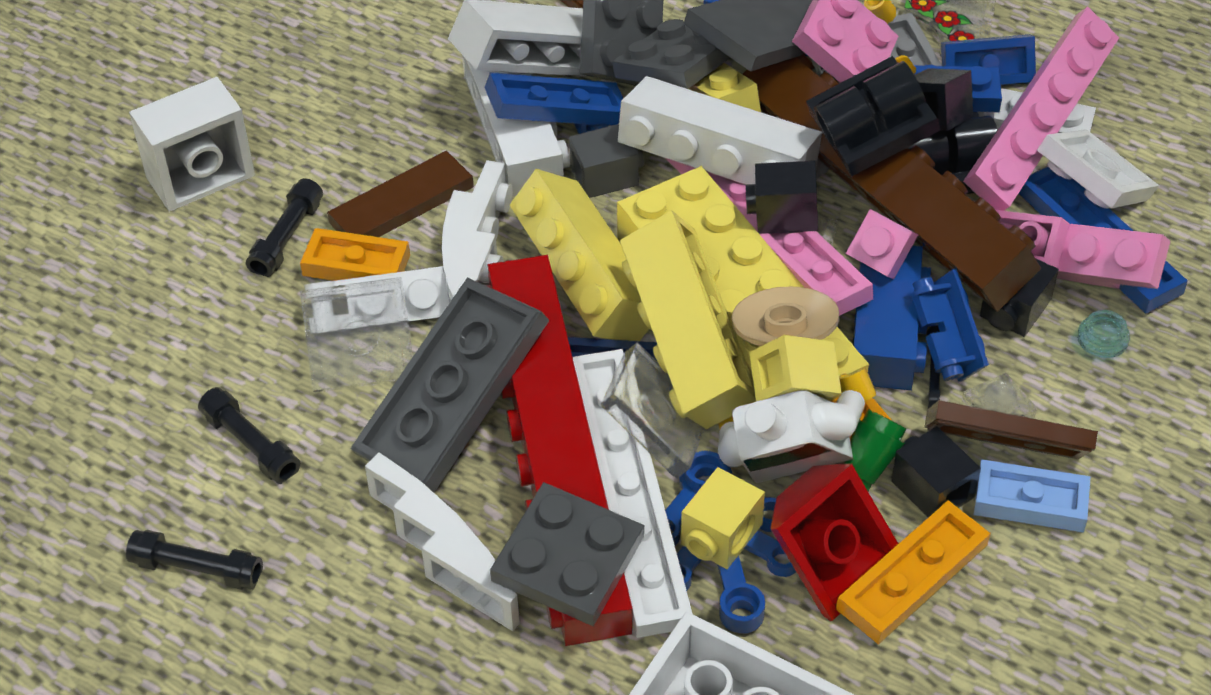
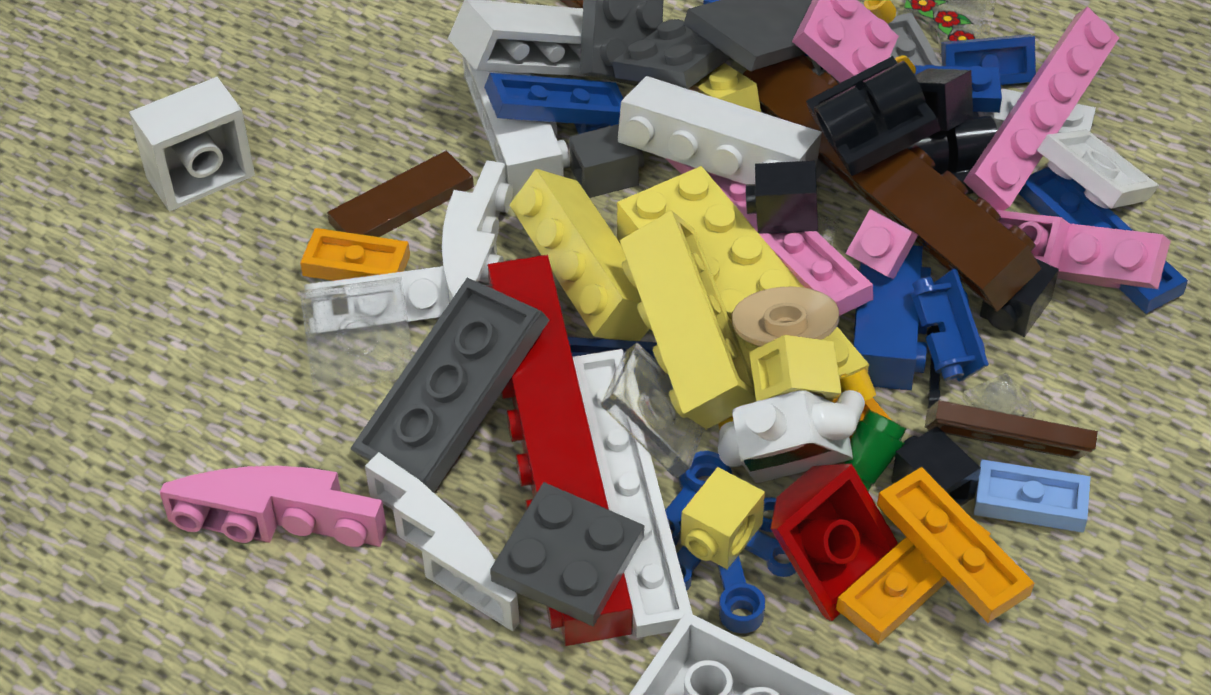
black bar [126,530,263,590] -> none
black bar [198,387,301,484] -> none
black bar [245,178,323,277] -> none
clear light blue plate [1077,310,1130,358] -> none
none -> bright pink slope [160,466,387,547]
none -> light orange plate [877,467,1035,623]

